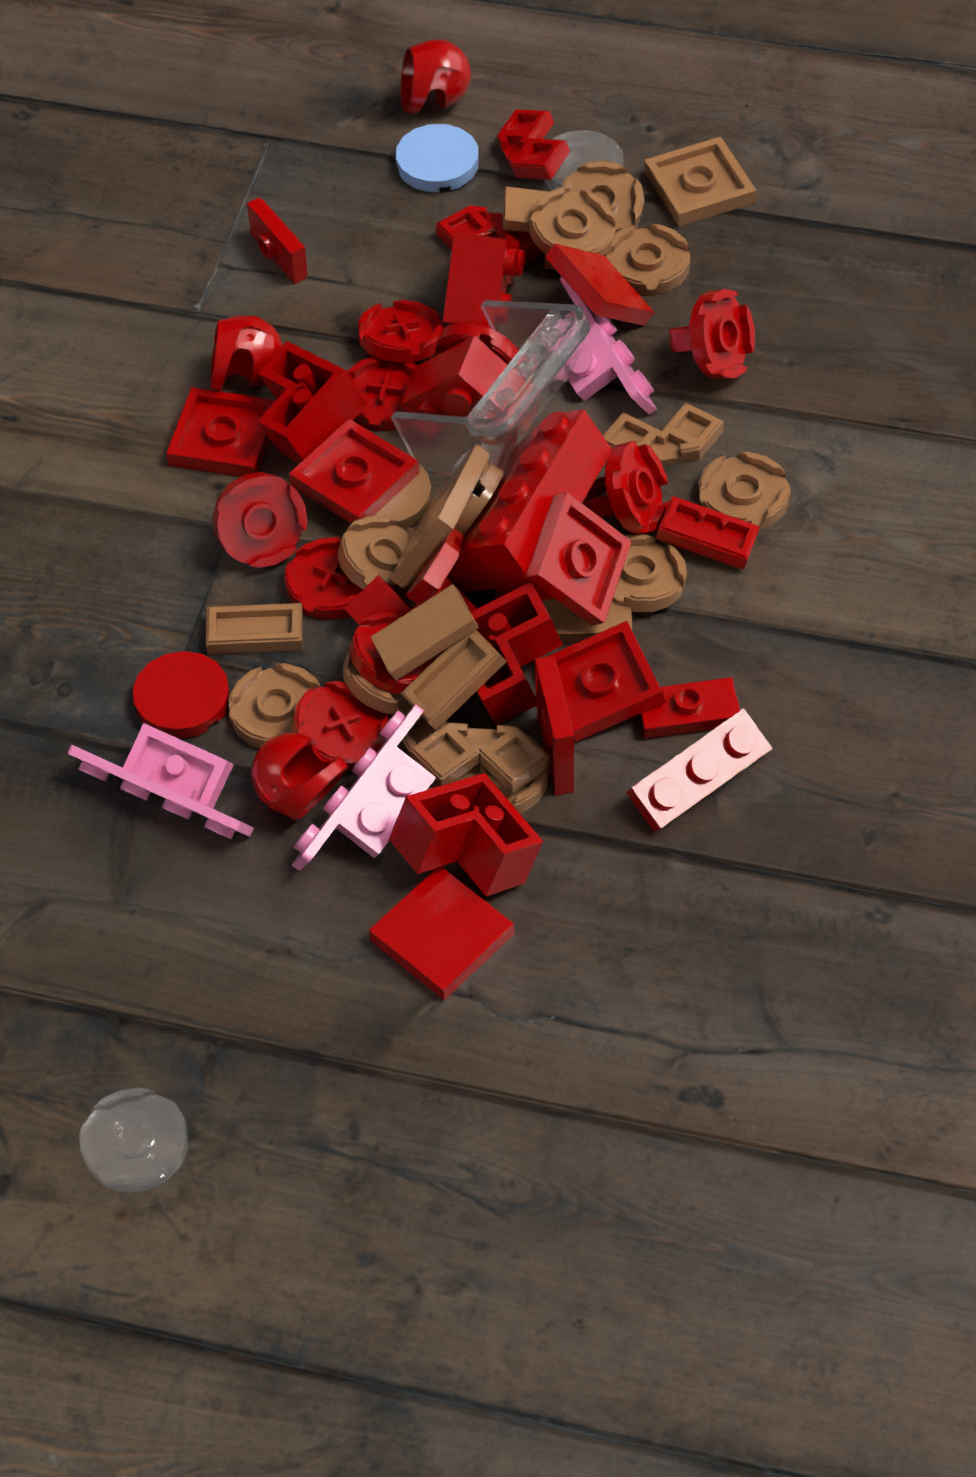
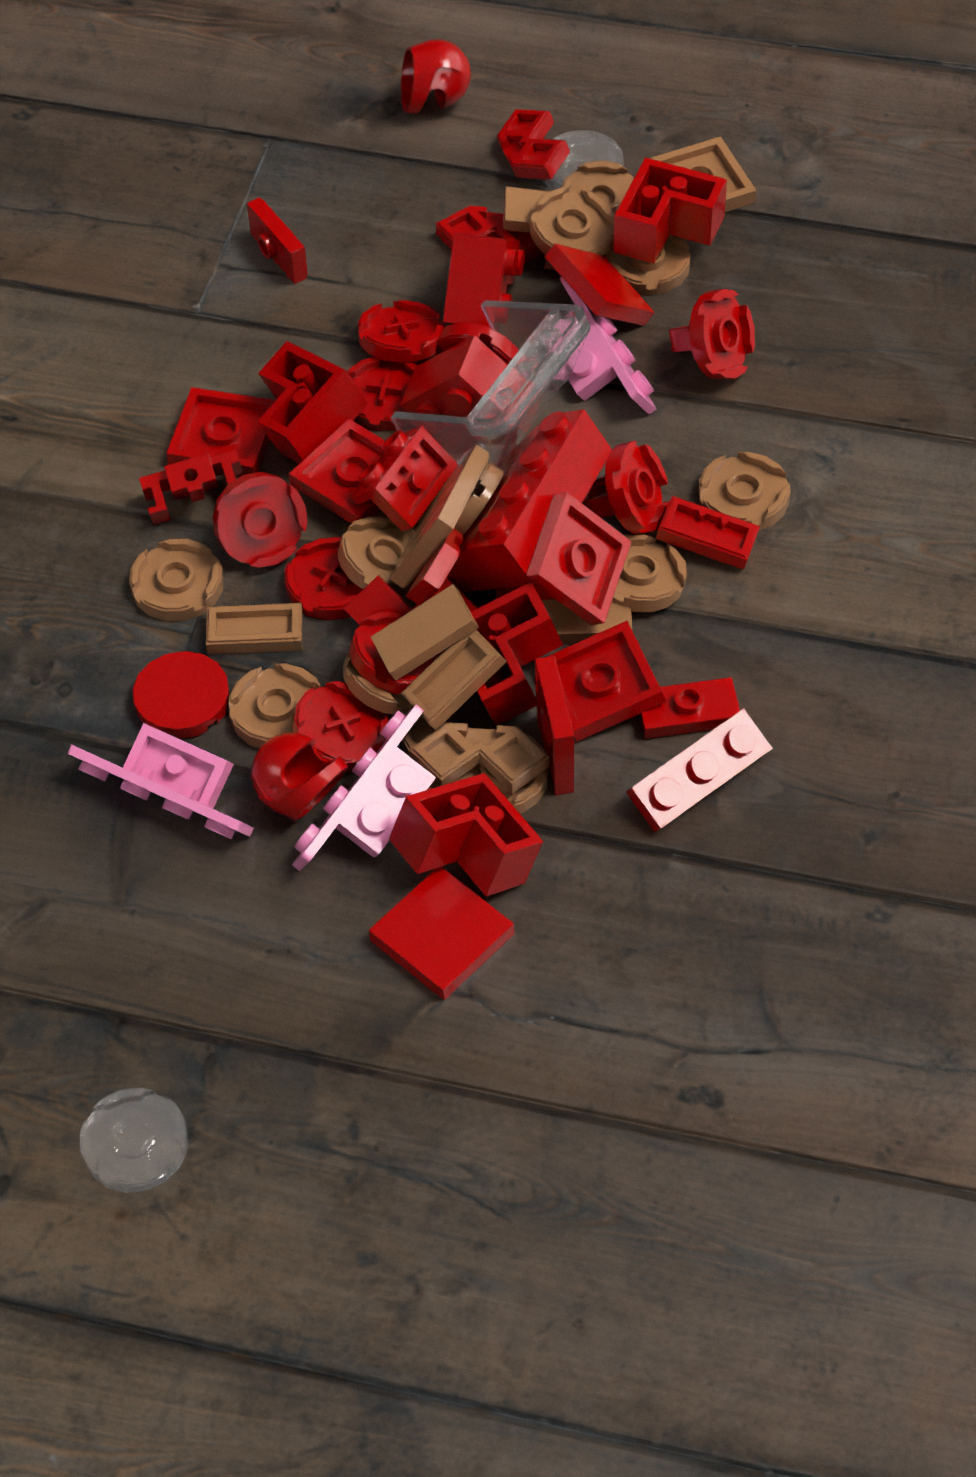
red helmet [210,315,283,392] -> none
light blue tile [396,124,478,192] -> none
medium nougat tile [603,403,724,466] -> none
none -> medium nougat tile [129,539,224,621]
none -> red piece [139,449,243,525]
none -> red bracket [351,425,458,532]
none -> red brick [614,157,727,264]

